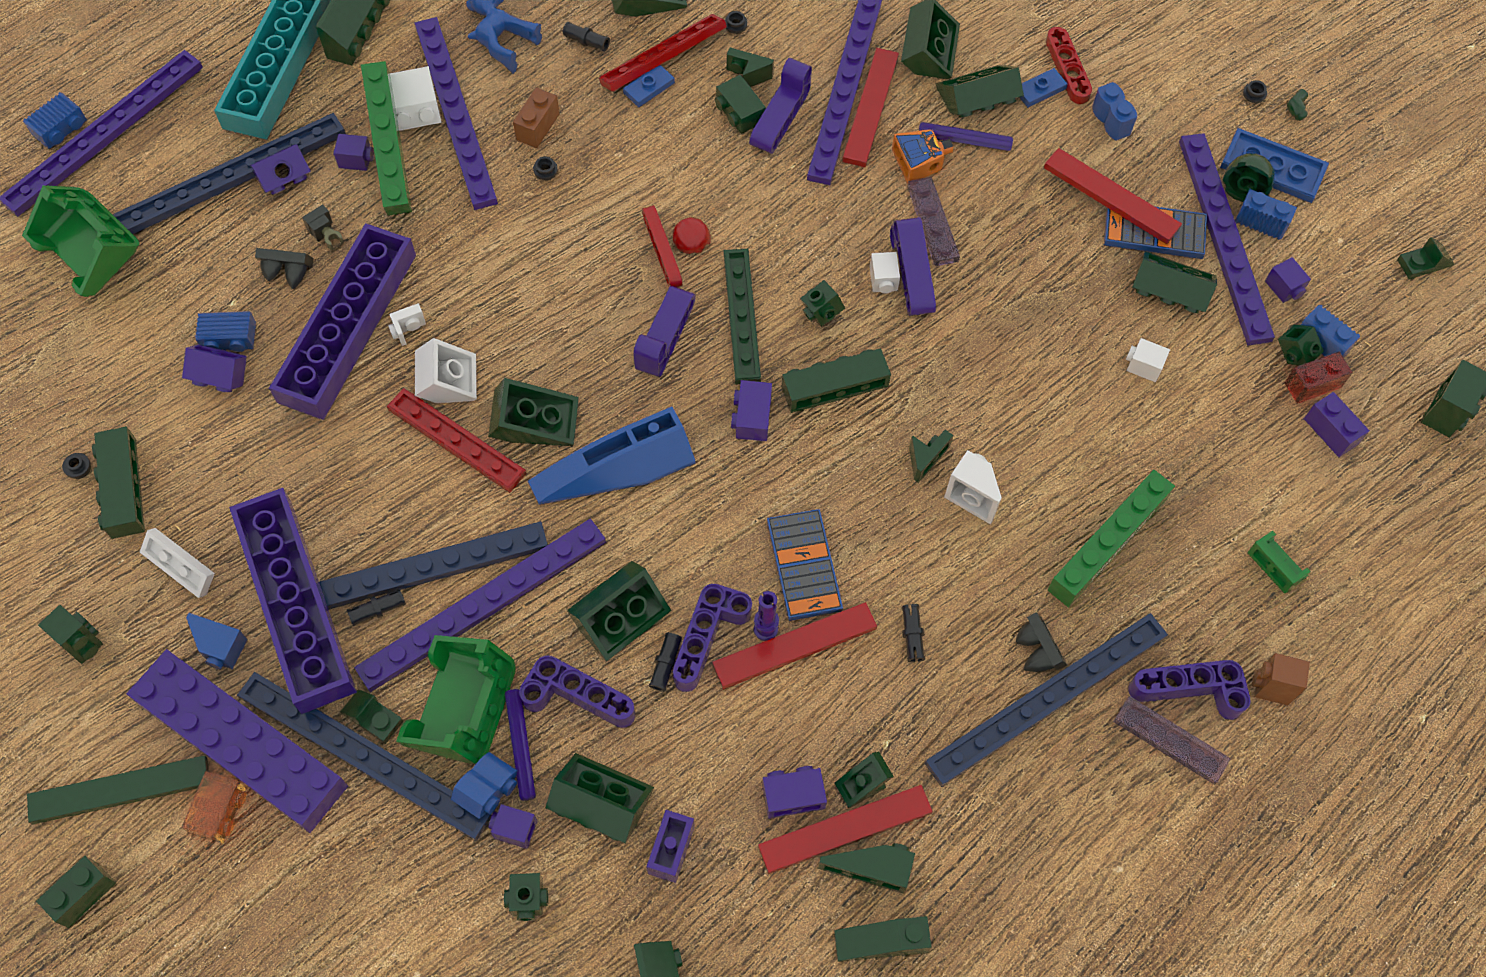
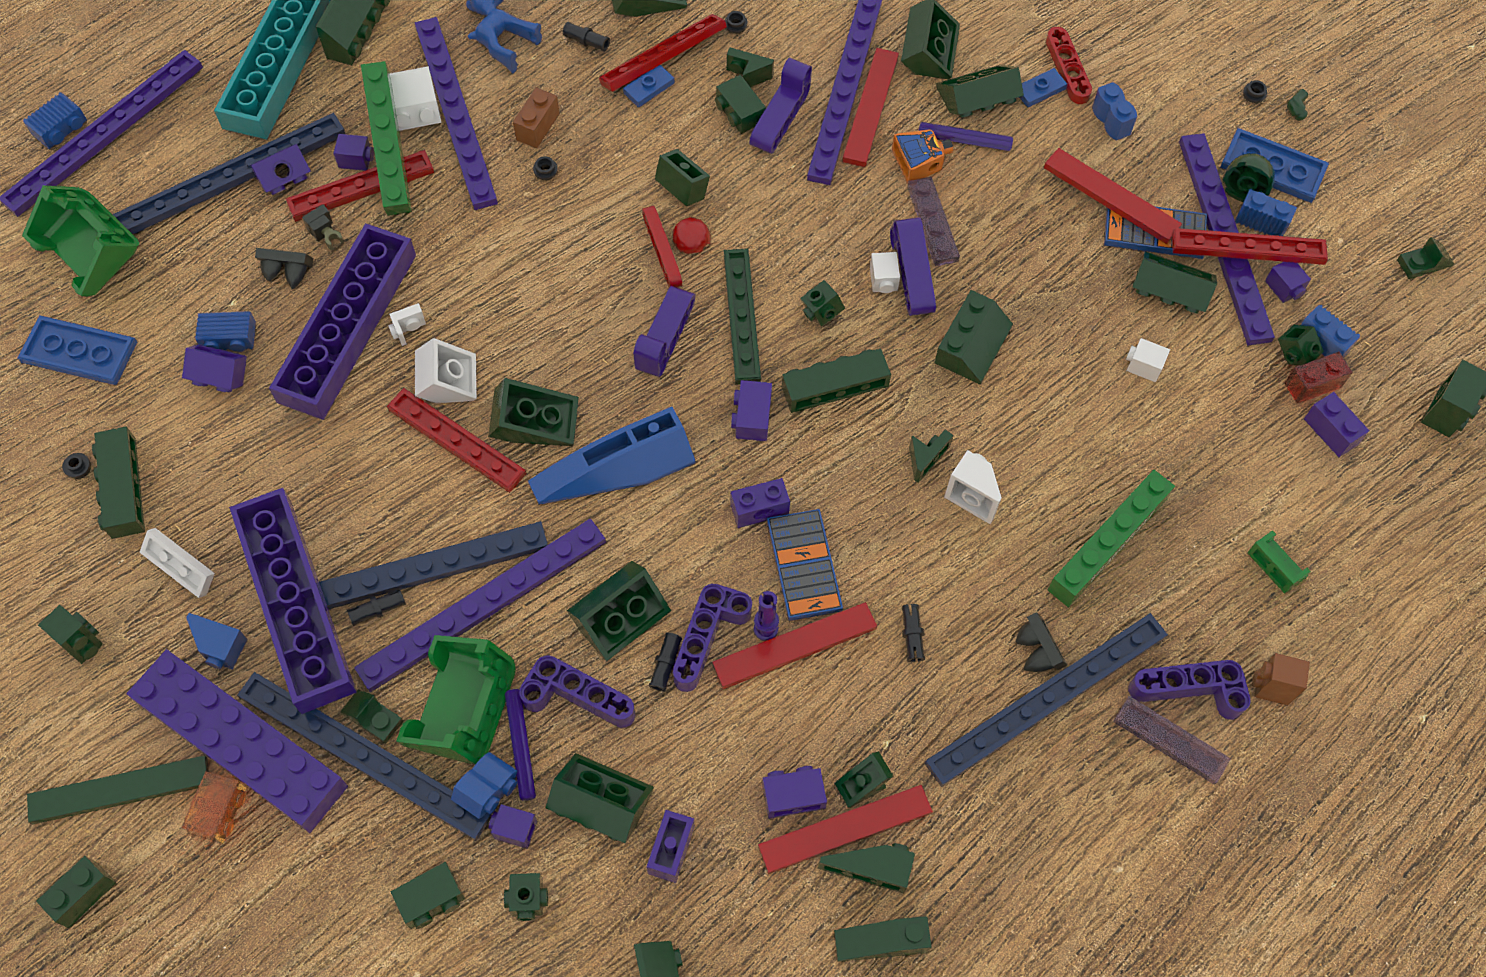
none -> blue tile [17,315,137,386]
none -> red tile [285,150,434,222]
none -> dark green brick [390,861,465,929]
none -> dark green brick [655,149,710,206]
none -> dark purple brick [730,478,790,528]
none -> dark green slope [934,290,1013,385]
none -> red tile [1172,228,1328,265]

